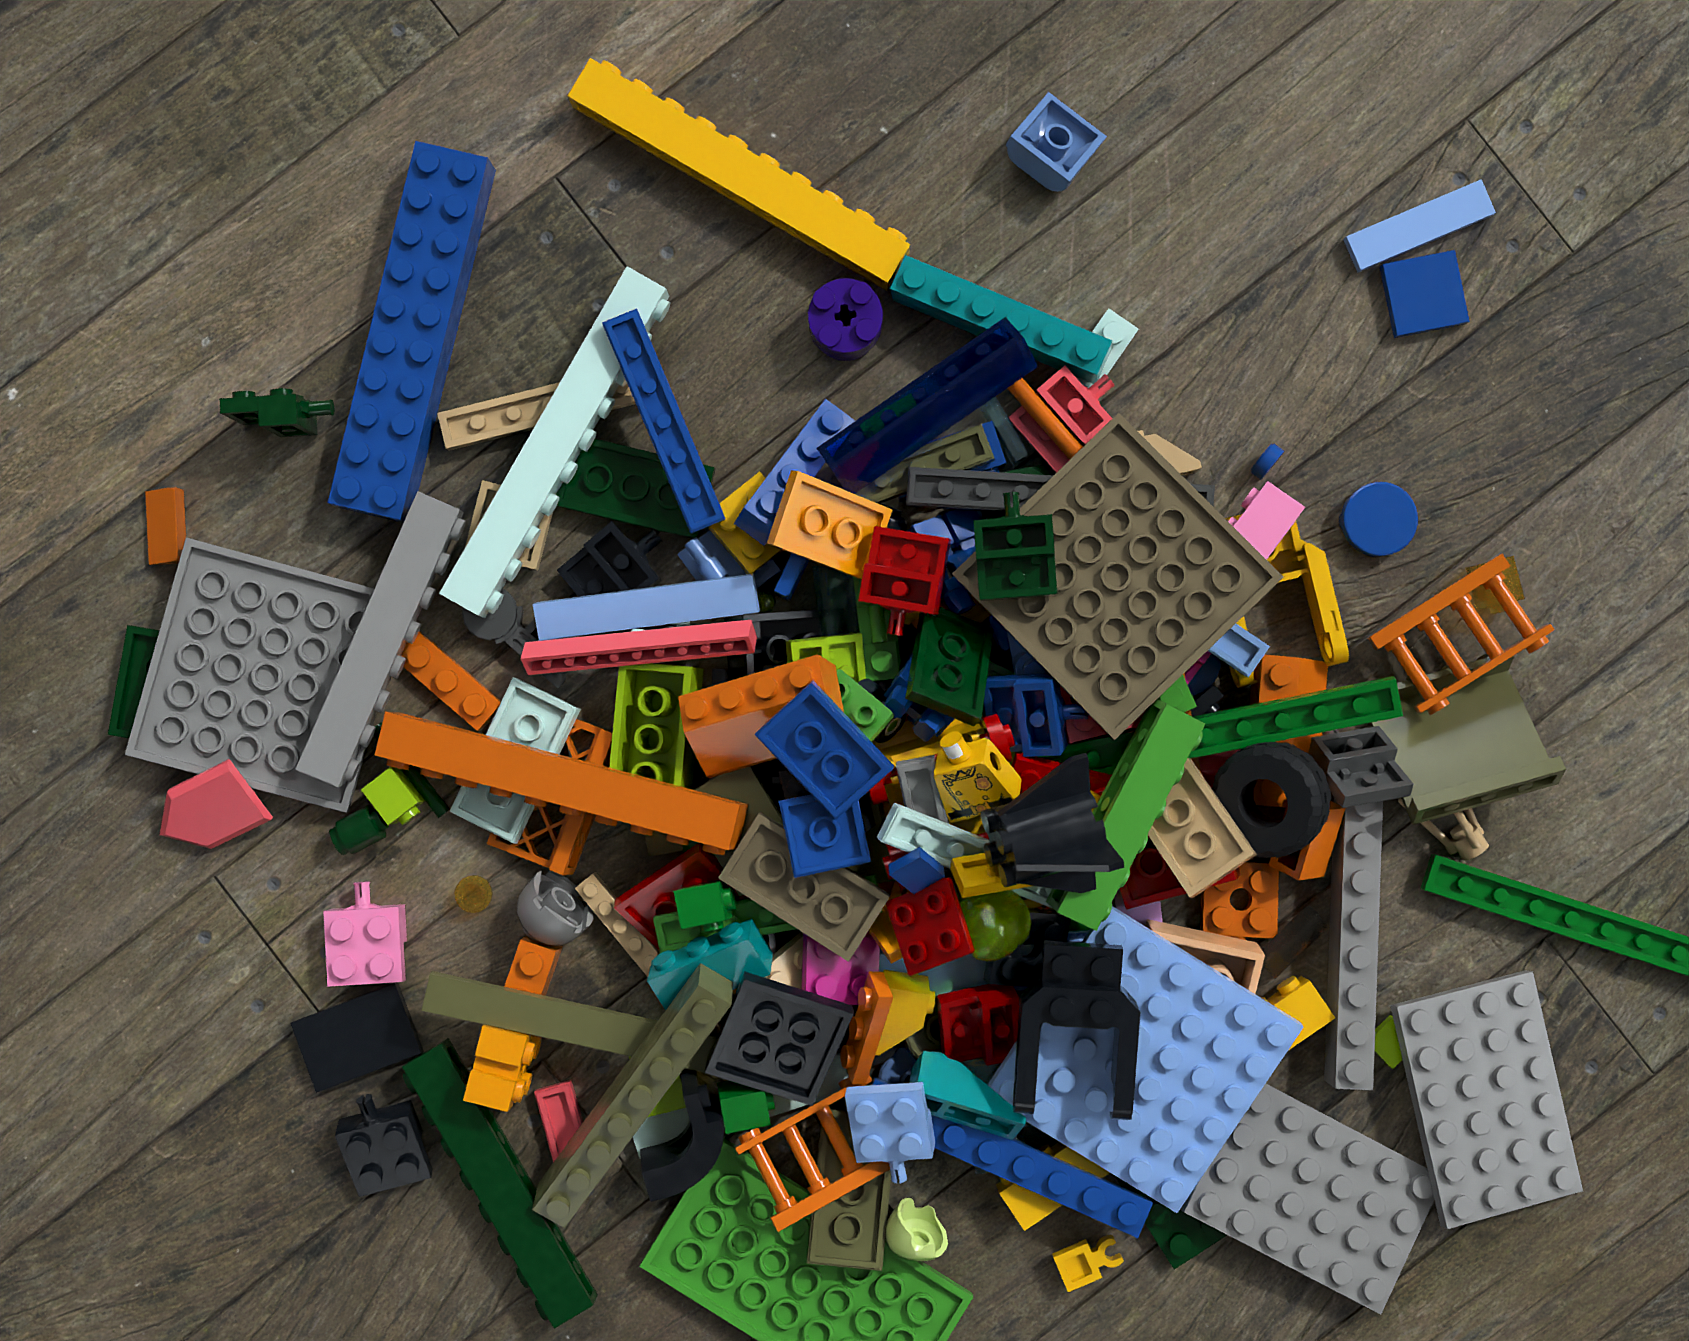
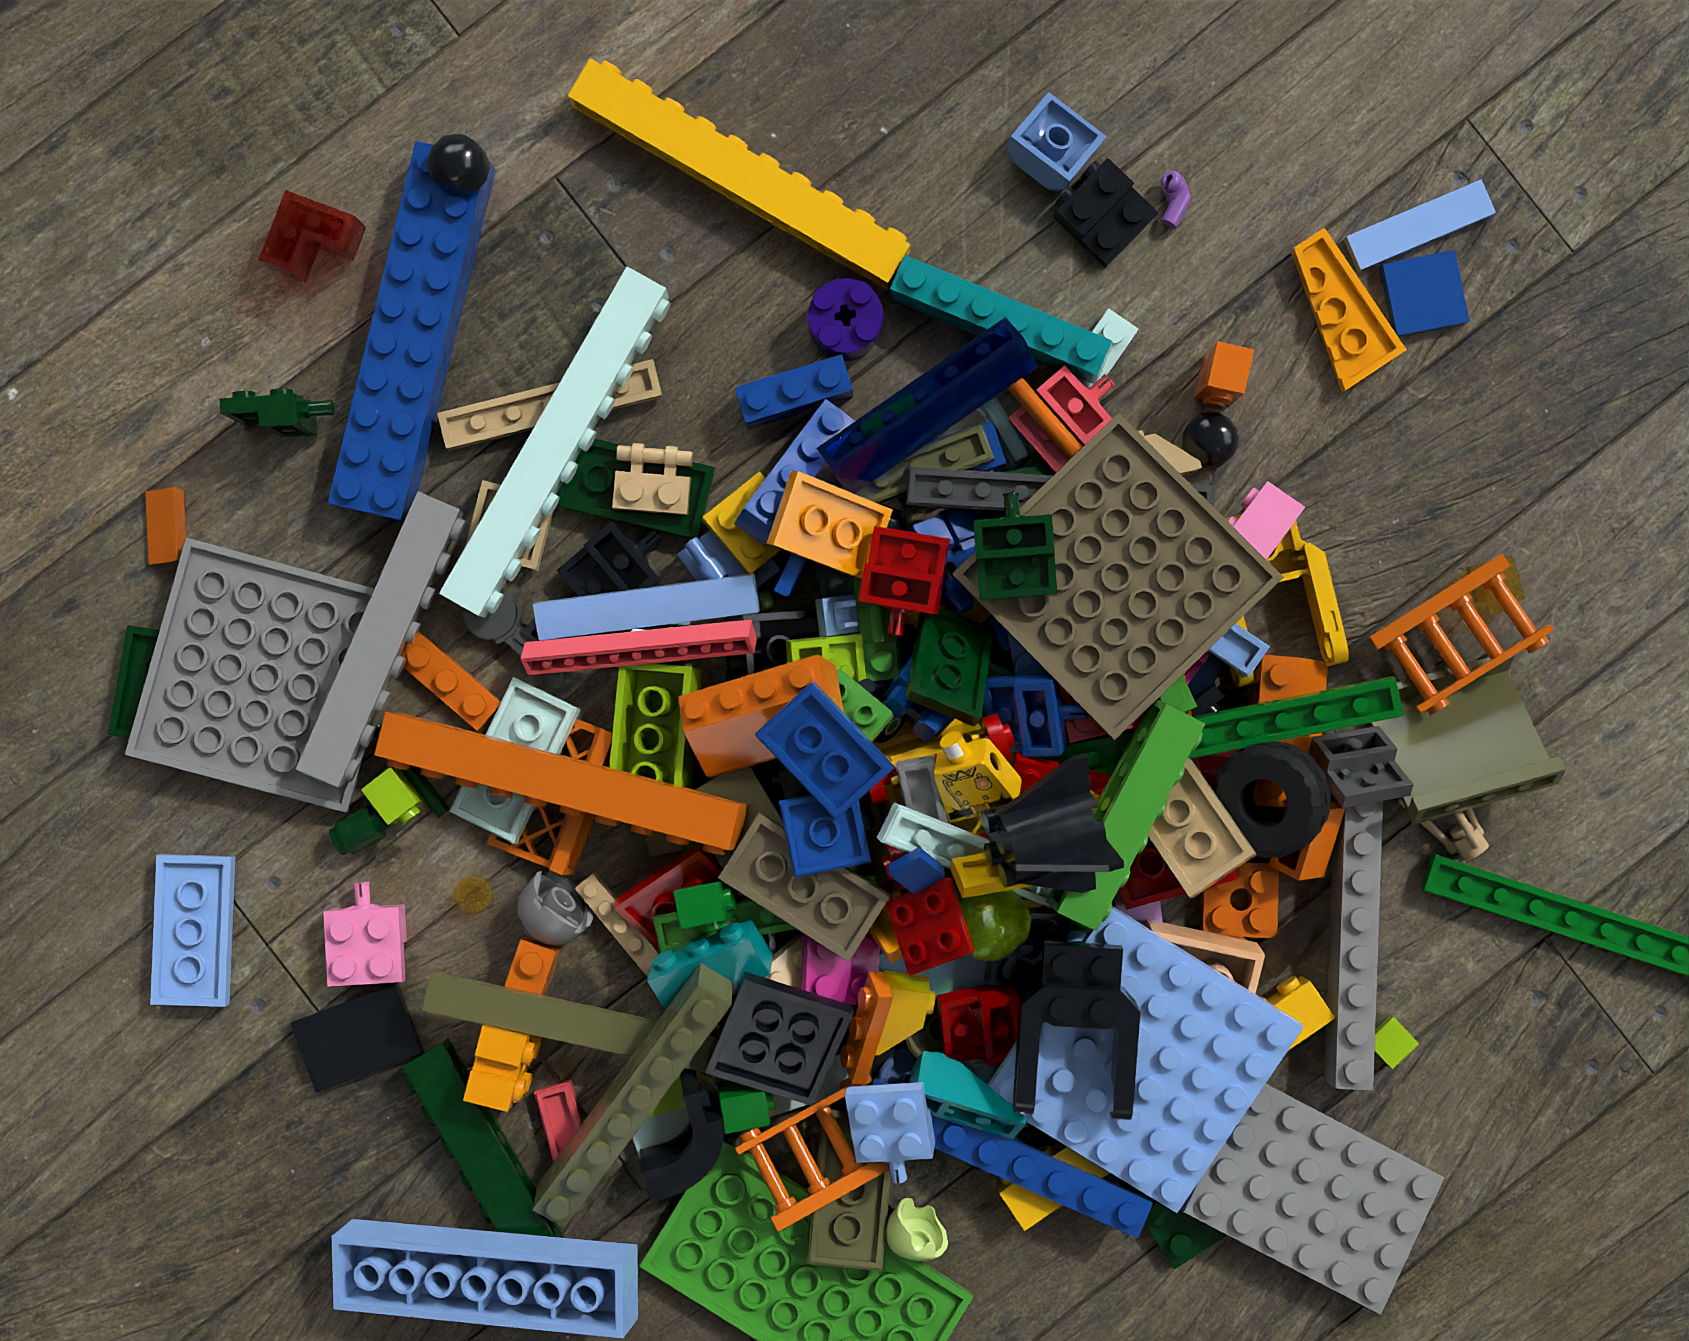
coral tile [160,759,273,849] -> none
black plate [335,1094,433,1197] -> none
blue tile [602,308,726,534] -> none
yellow plate [1052,1235,1124,1292] -> none
blue tile [1250,443,1285,480] -> none
blue tile [1338,482,1418,558] -> none
light grey plate [1390,970,1583,1229] -> none
none -> light blue plate [150,854,235,1007]
none -> clear red brick [258,190,366,283]
none -> light blue brick [332,1219,638,1339]
none -> black hair [427,134,490,196]
none -> tan plate [612,443,693,516]
none -> blue brick [735,354,853,429]
none -> light blue tile [815,595,859,637]
none -> black plate [1053,158,1159,268]
none -> medium lavender arm [1160,170,1192,229]
none -> black hair [1182,412,1239,468]
none -> orange brick [1194,341,1254,409]
none -> light orange wing [1291,227,1407,393]

